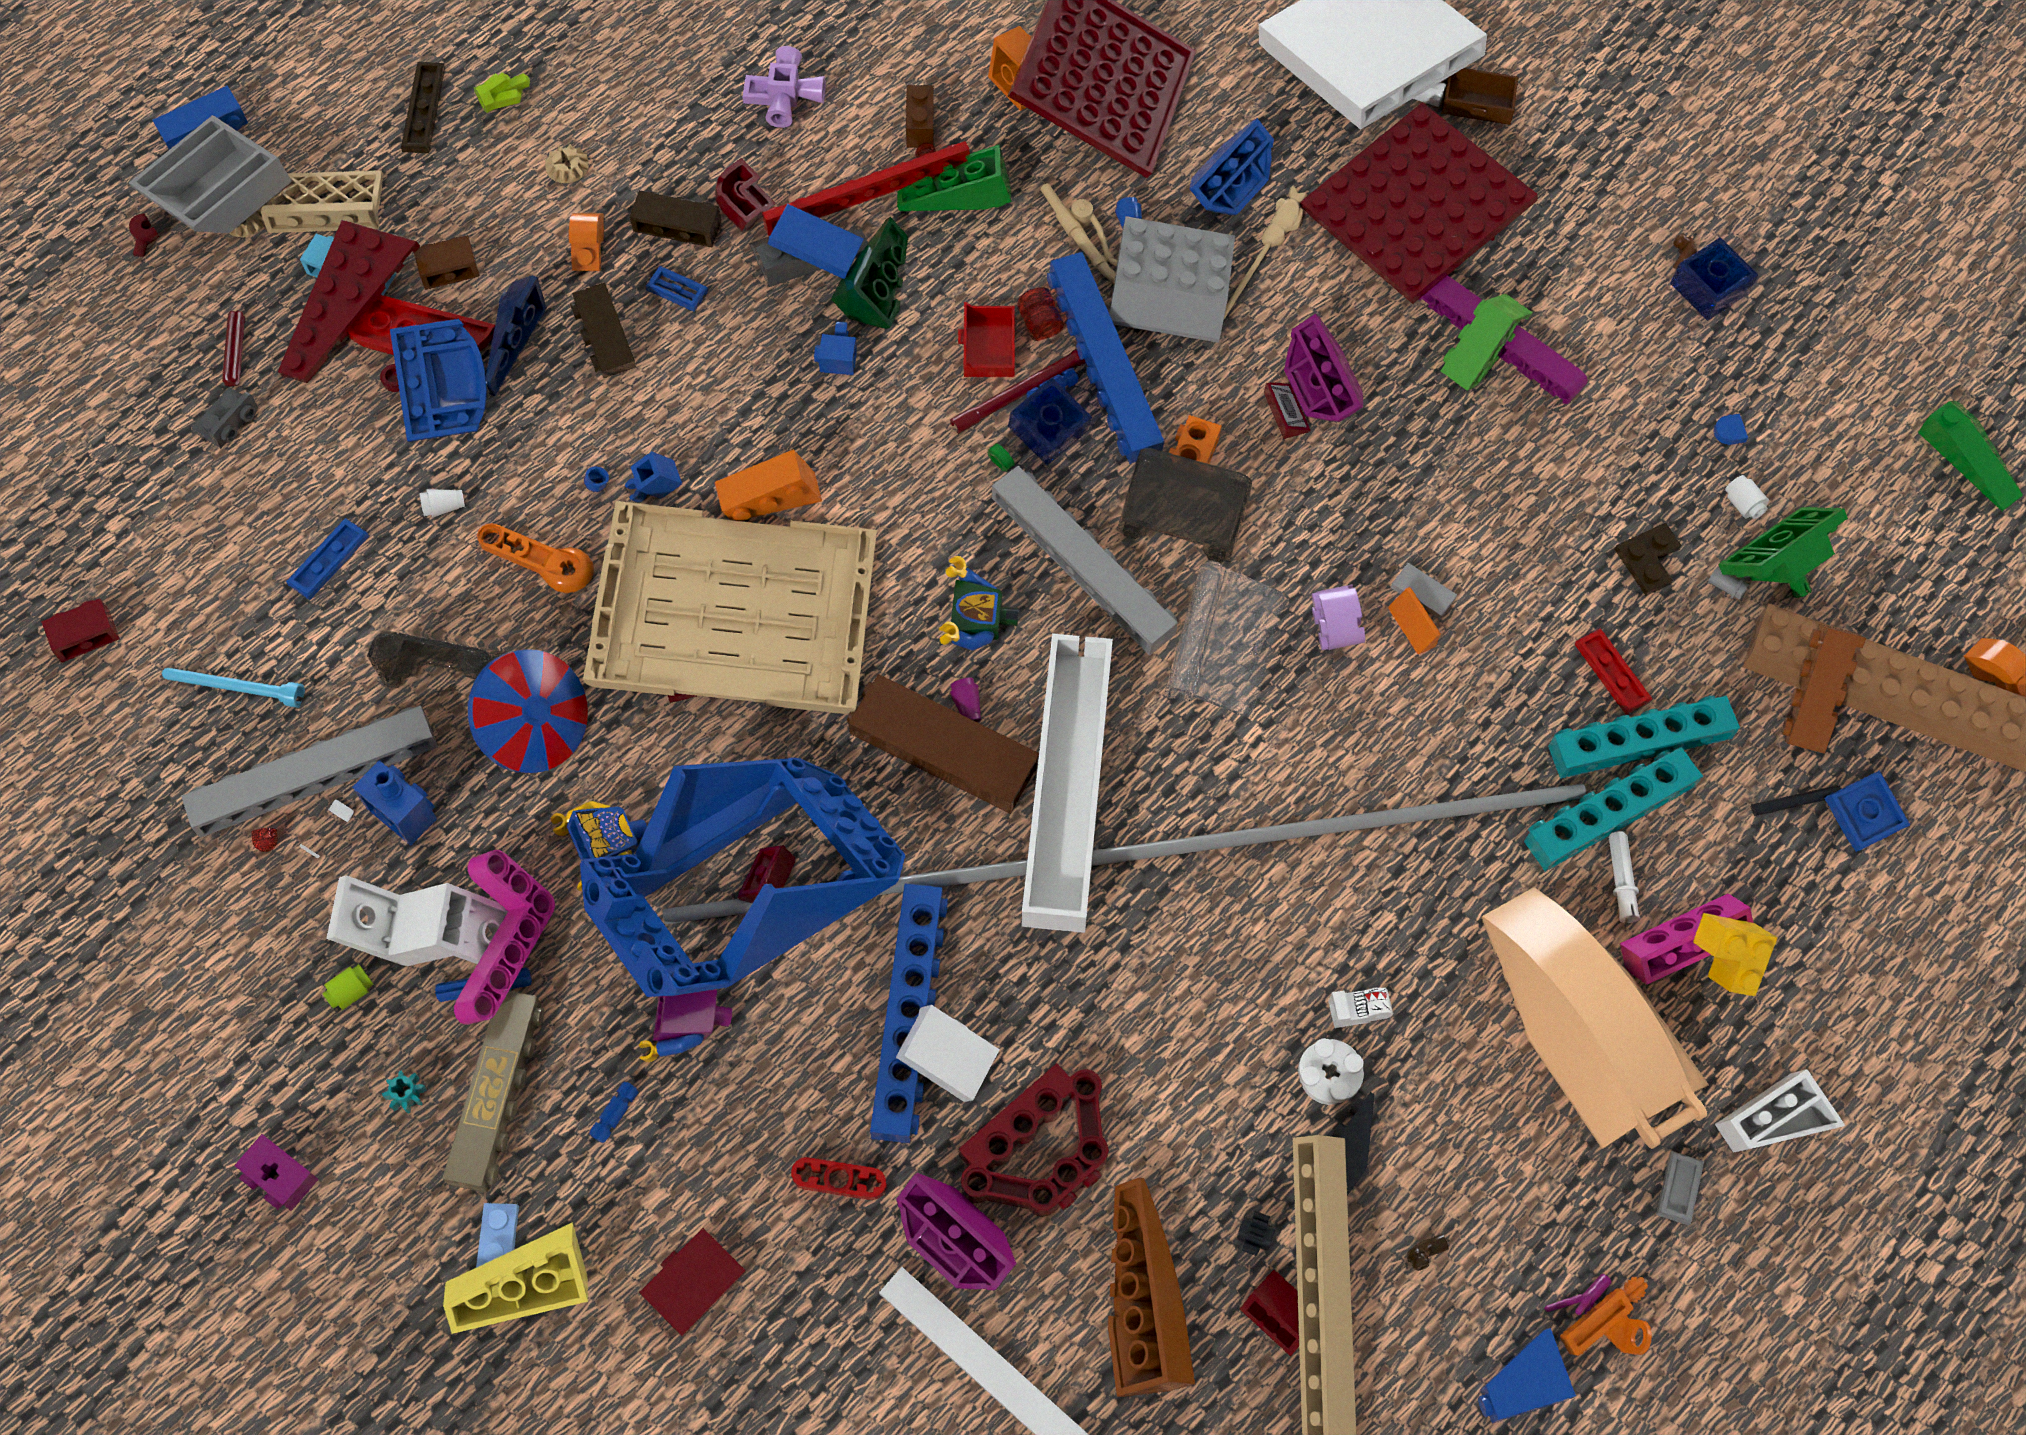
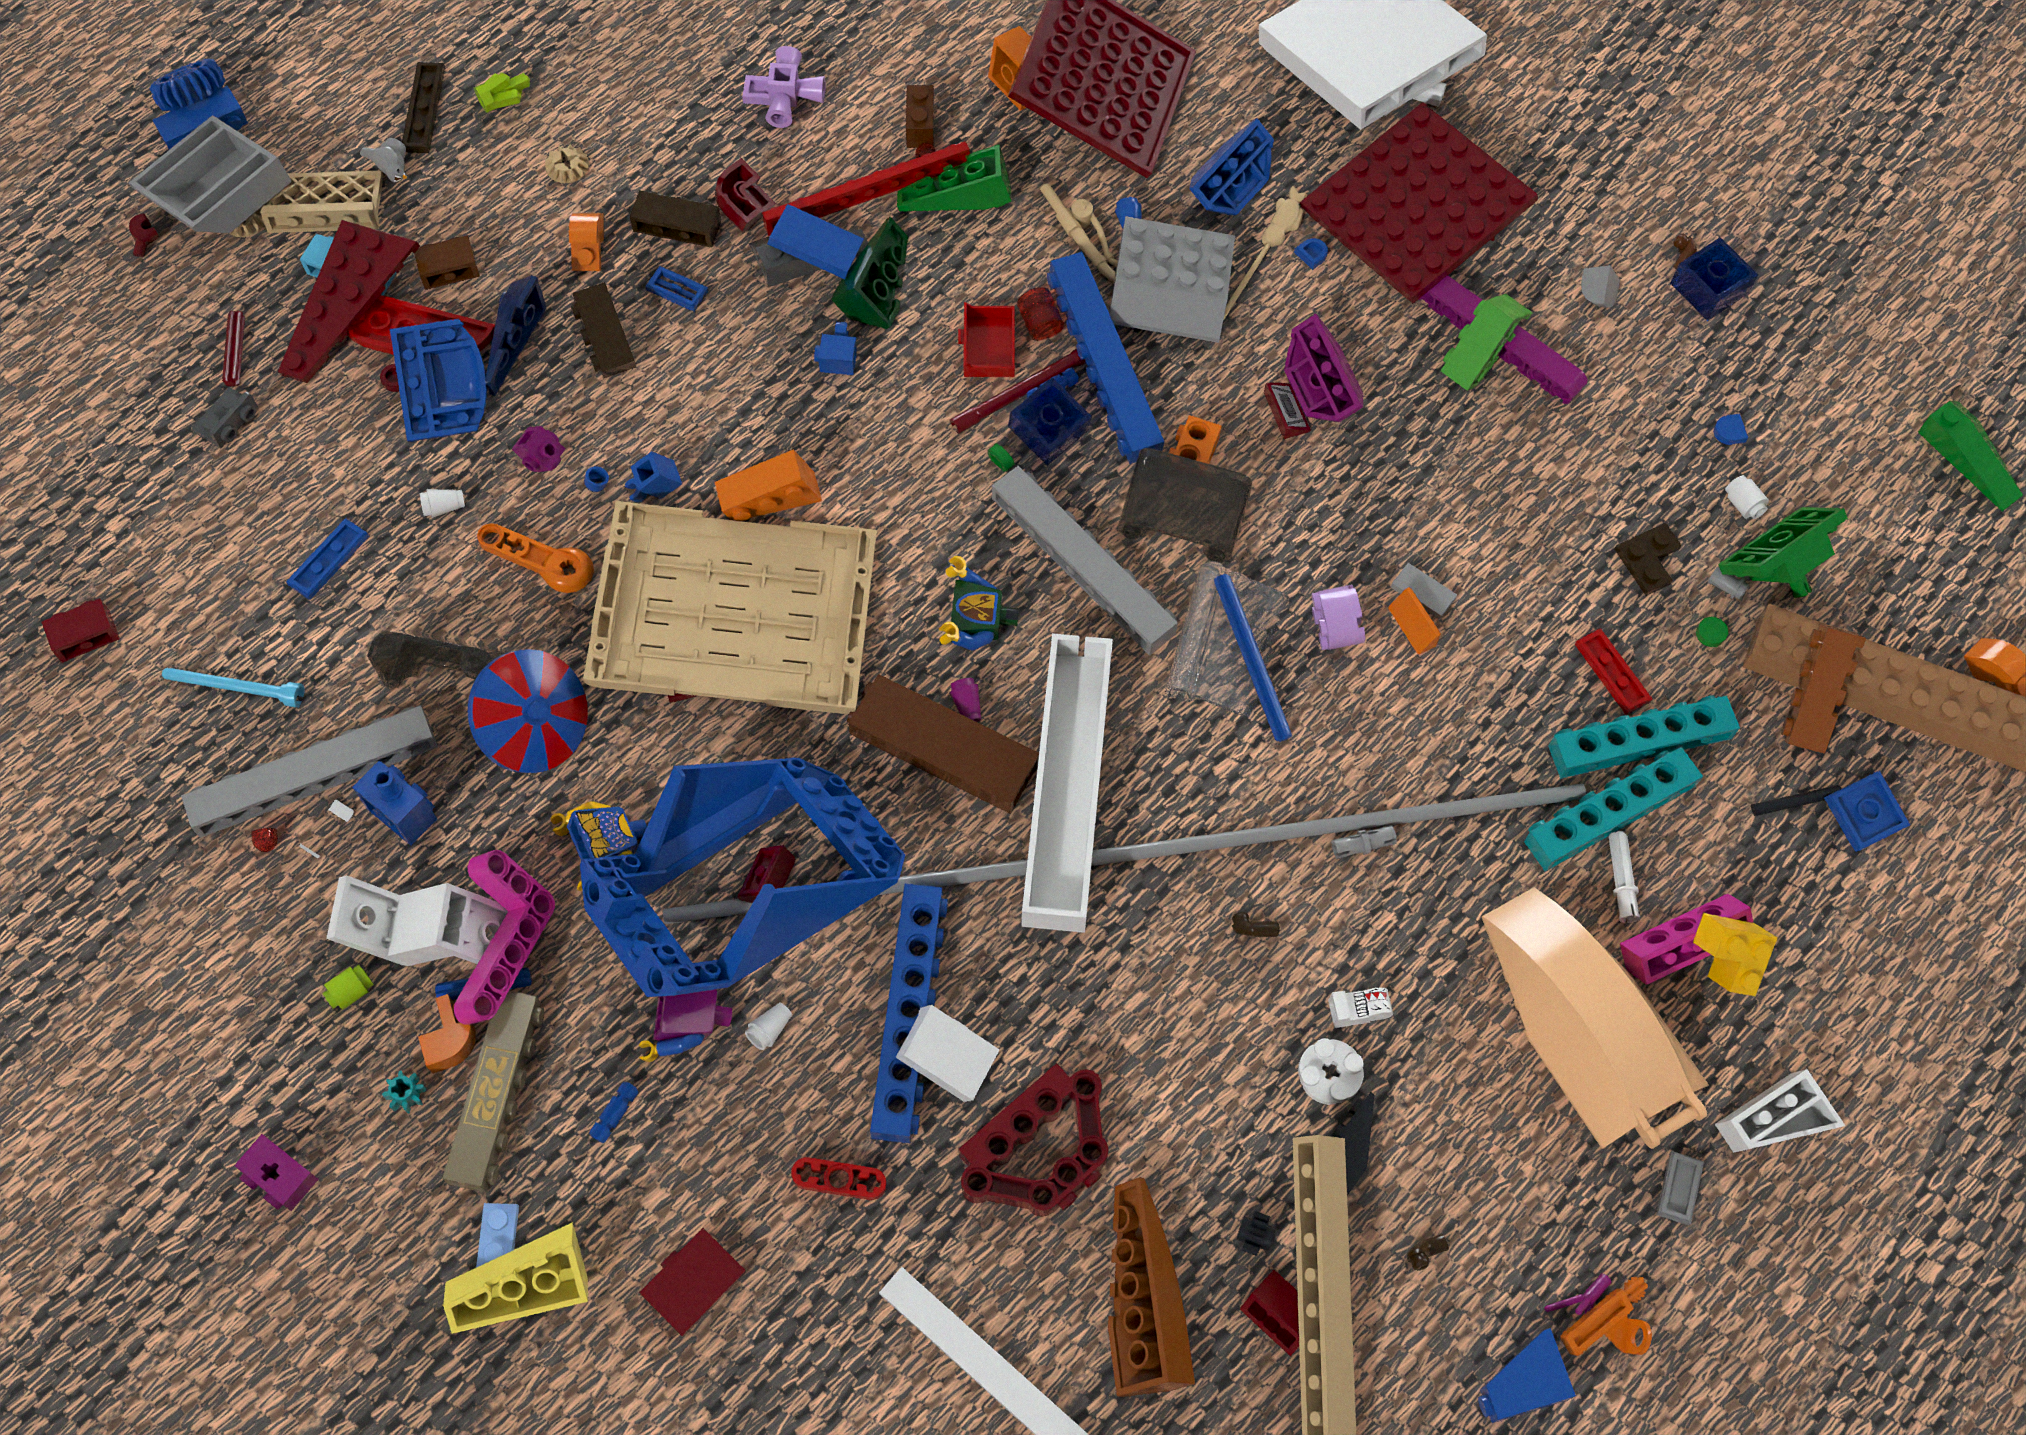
magenta wedge [896,1173,1017,1291] -> none
reddish brown container [1441,68,1519,125] -> none
none -> blue gear [149,59,226,111]
none -> light grey animal [360,138,407,182]
none -> orange brick [418,994,476,1074]
none -> magenta brick [511,426,566,472]
none -> white cone [745,1002,792,1050]
none -> blue axle [1214,574,1292,742]
none -> dark brown arm [1232,912,1280,937]
none -> blue tile [1294,238,1328,270]
none -> light grey pin [1331,825,1397,859]
none -> light grey brick [1581,265,1620,308]
none -> green tile [1696,617,1728,647]

